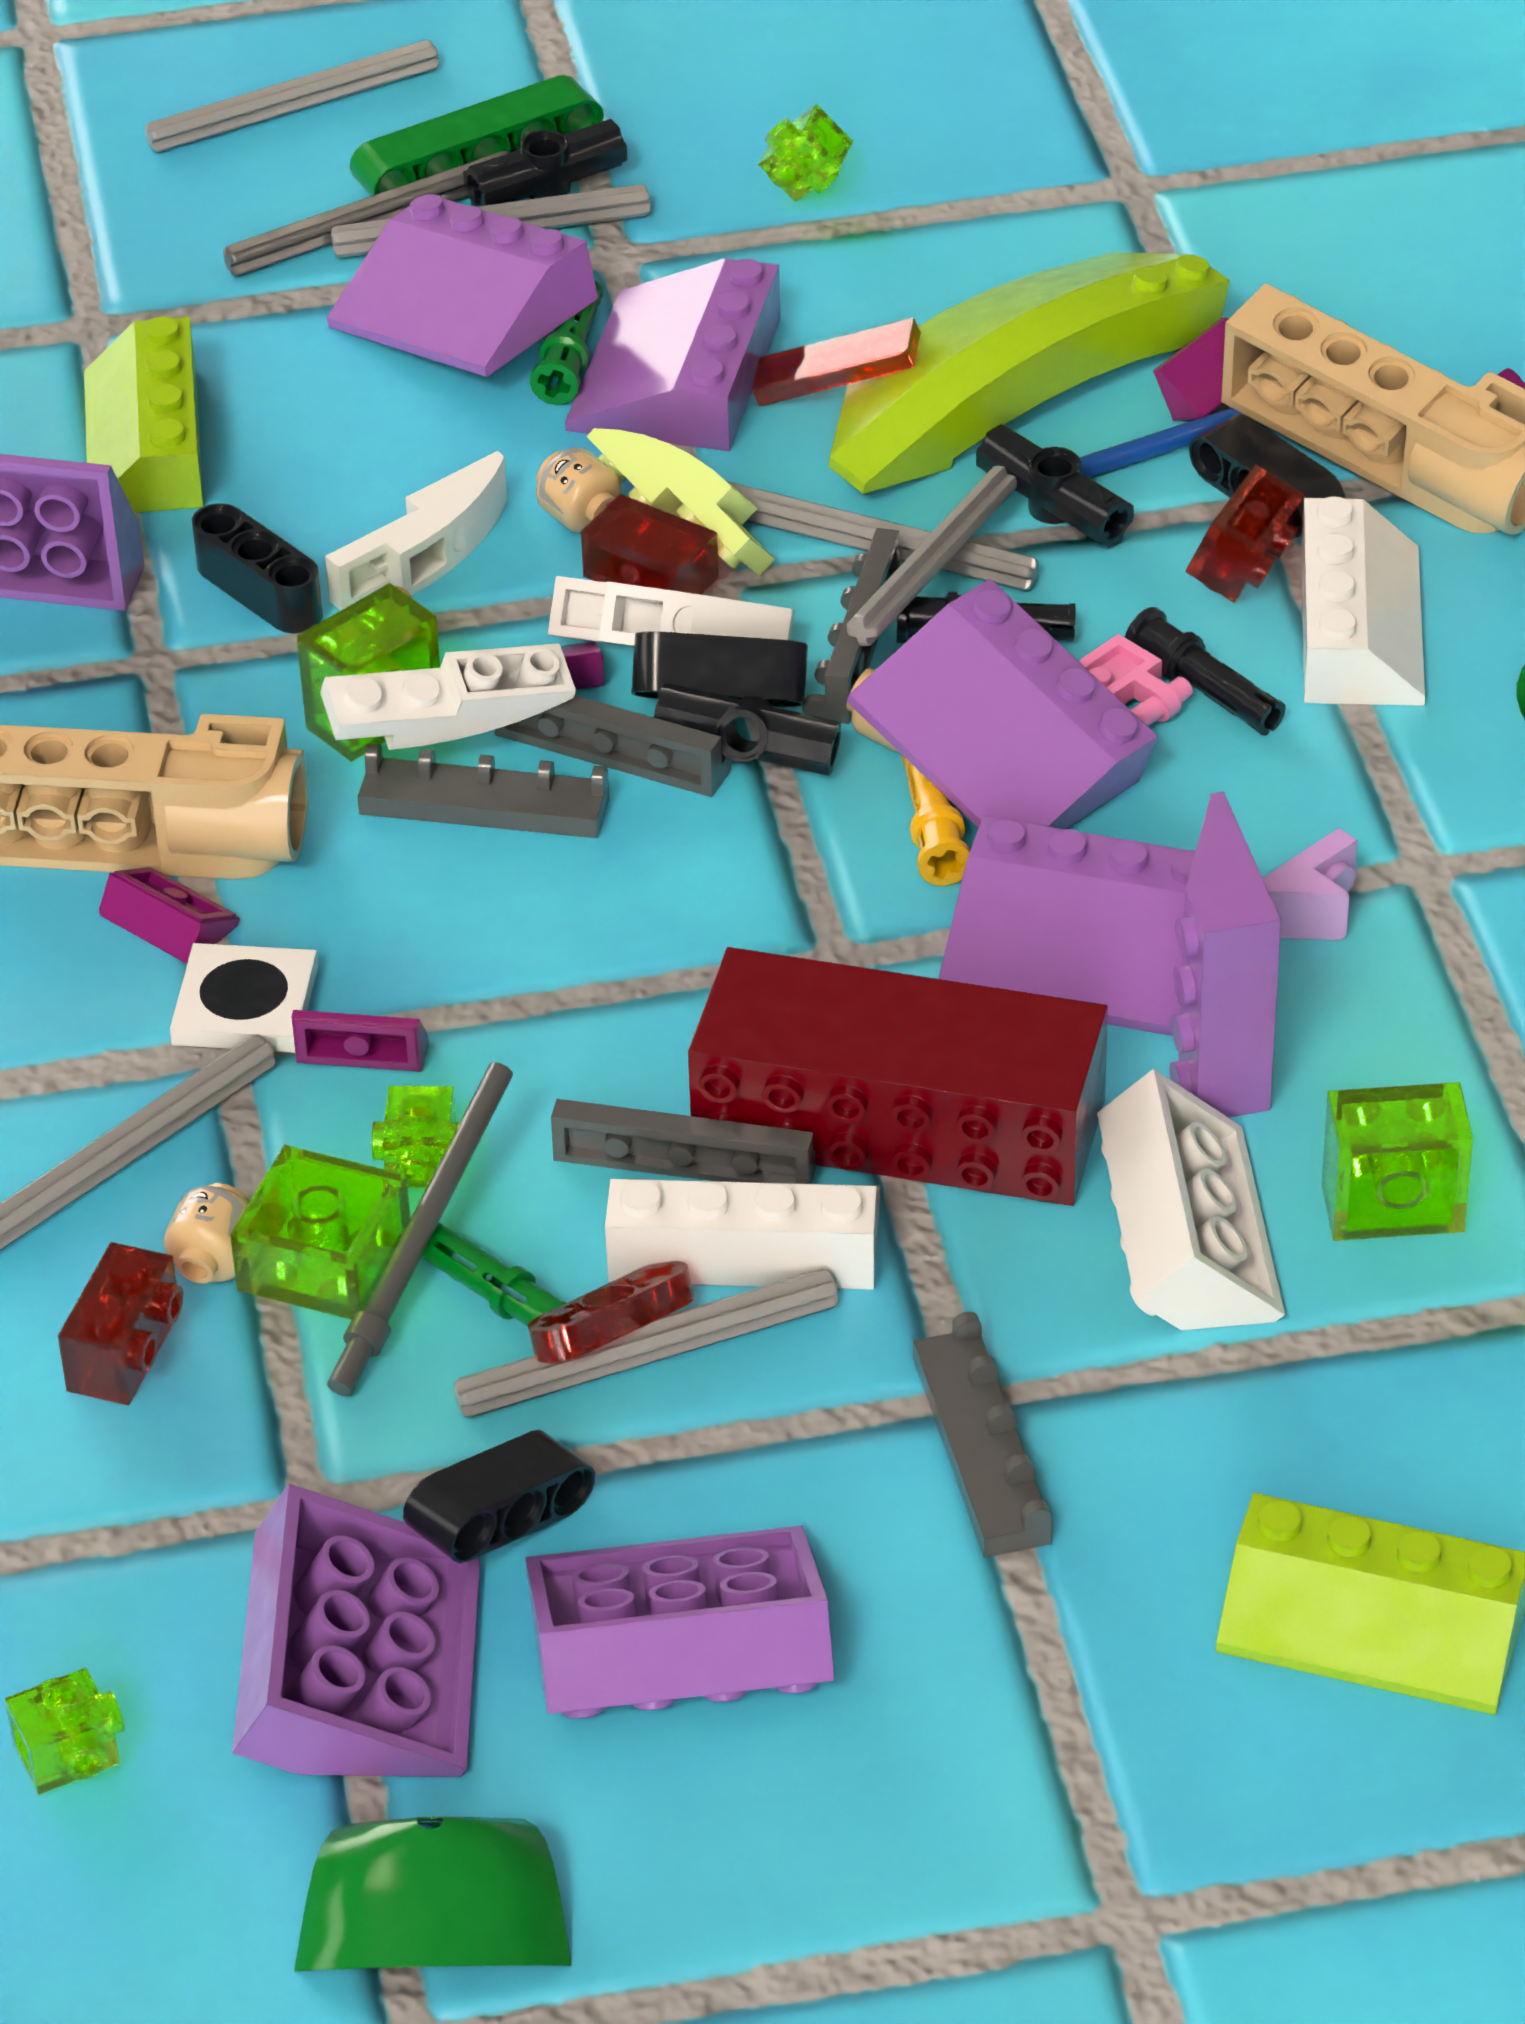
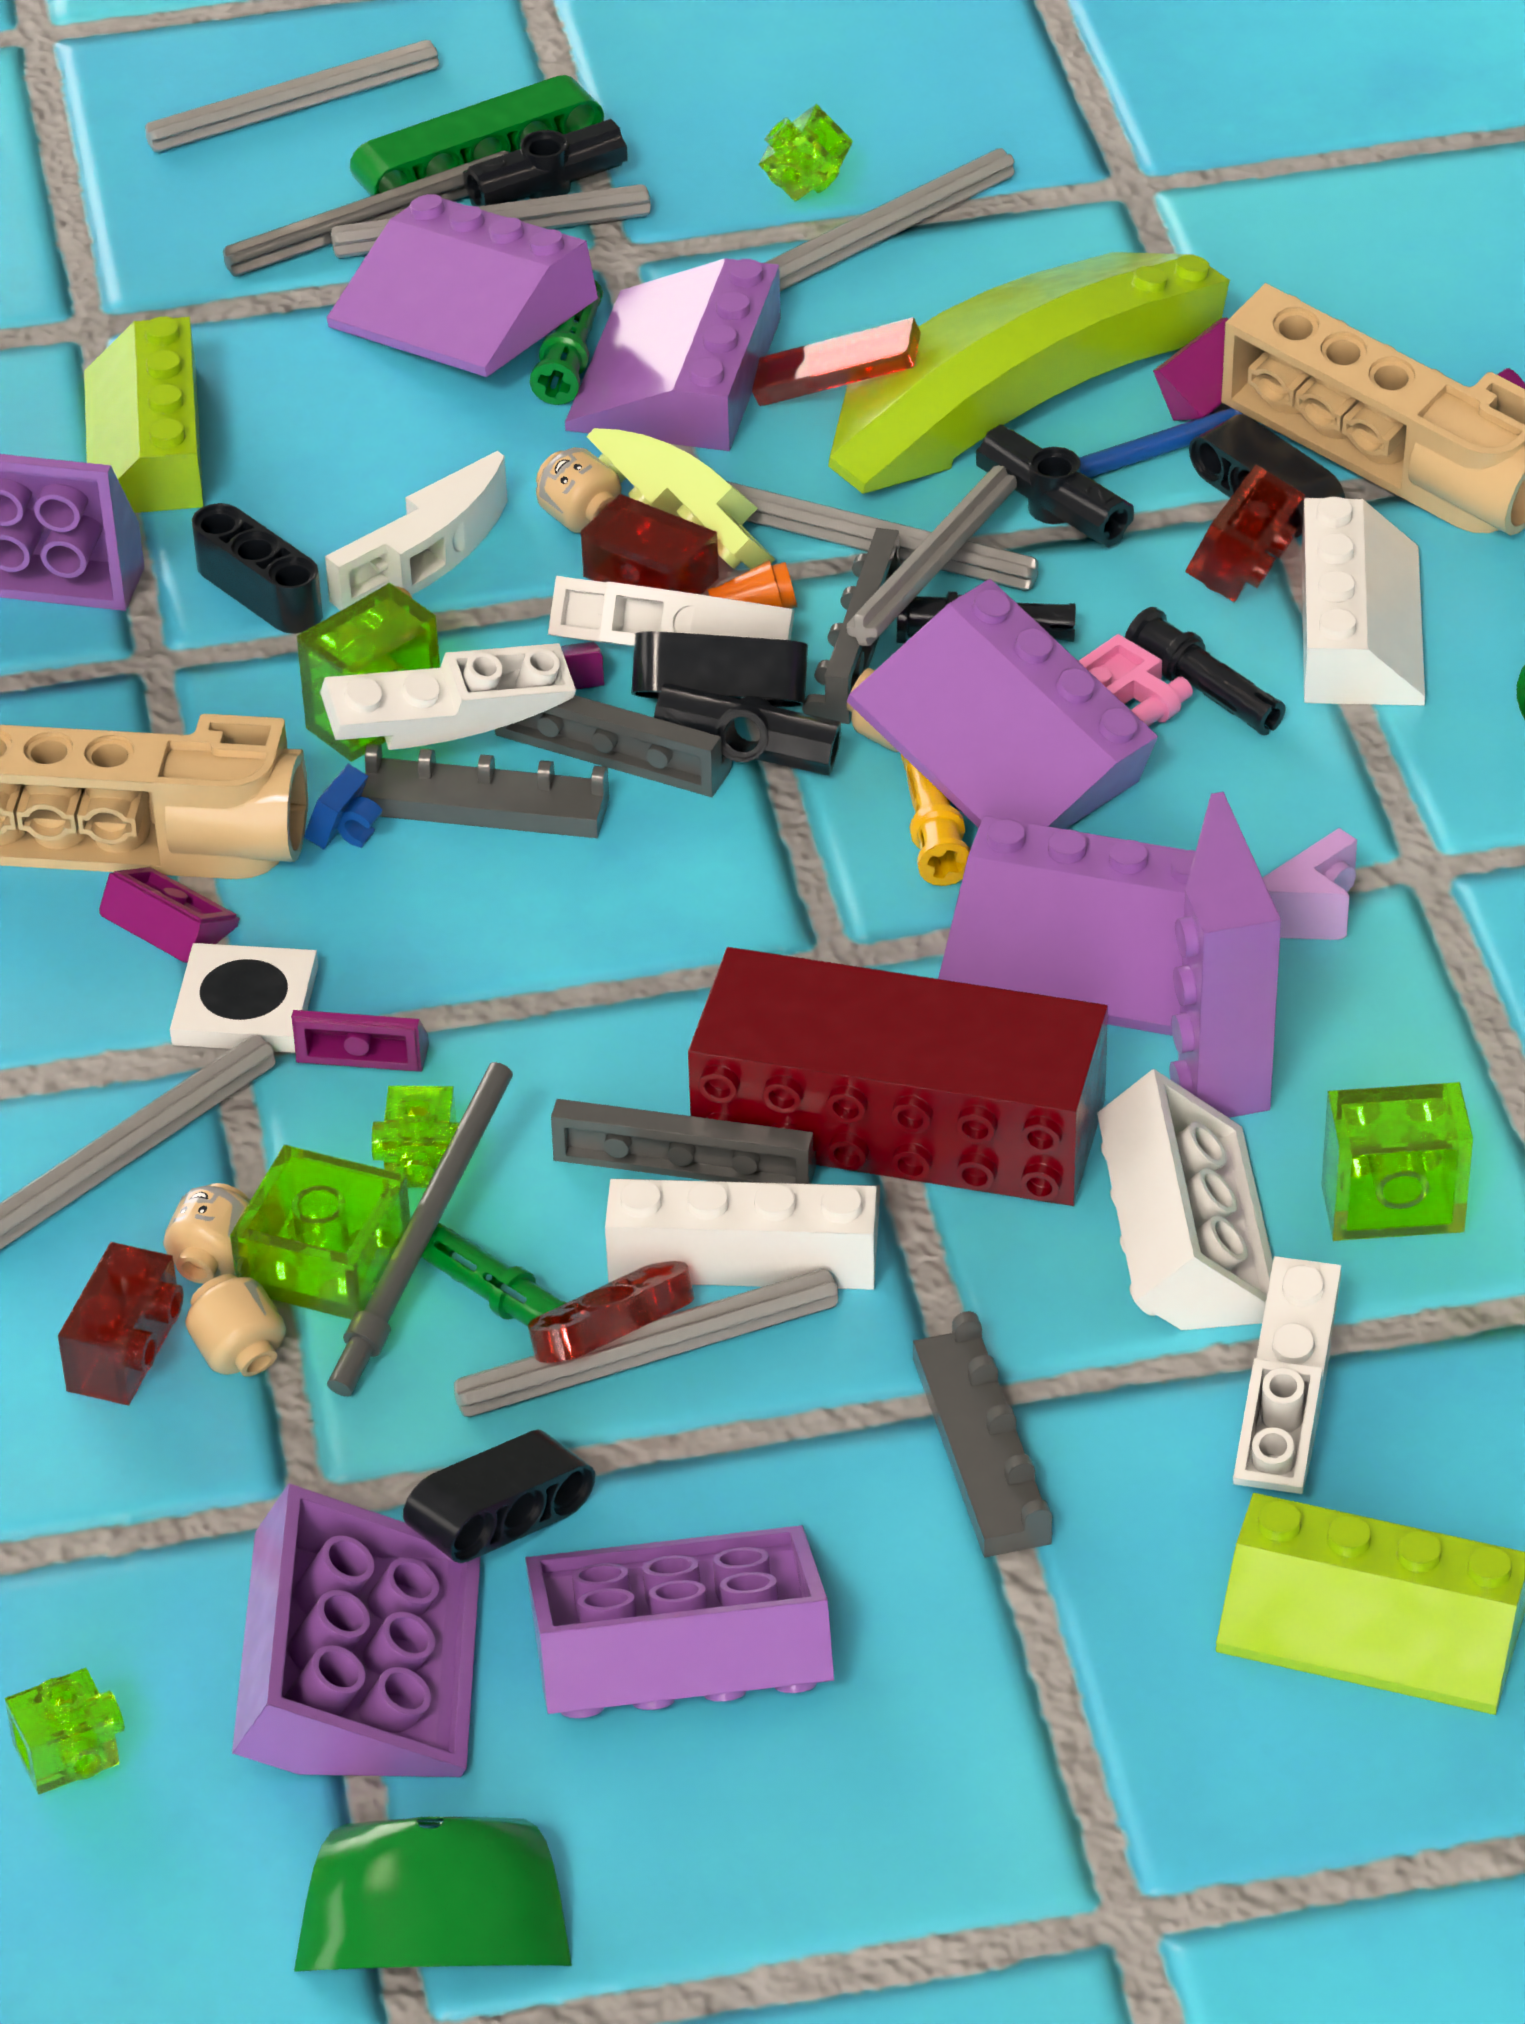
none -> tan head [185,1274,286,1377]
none -> blue tile [304,763,382,849]
none -> orange cone [707,560,797,609]
none -> light grey axle [764,148,1015,291]
none -> white slope [1233,1256,1341,1494]

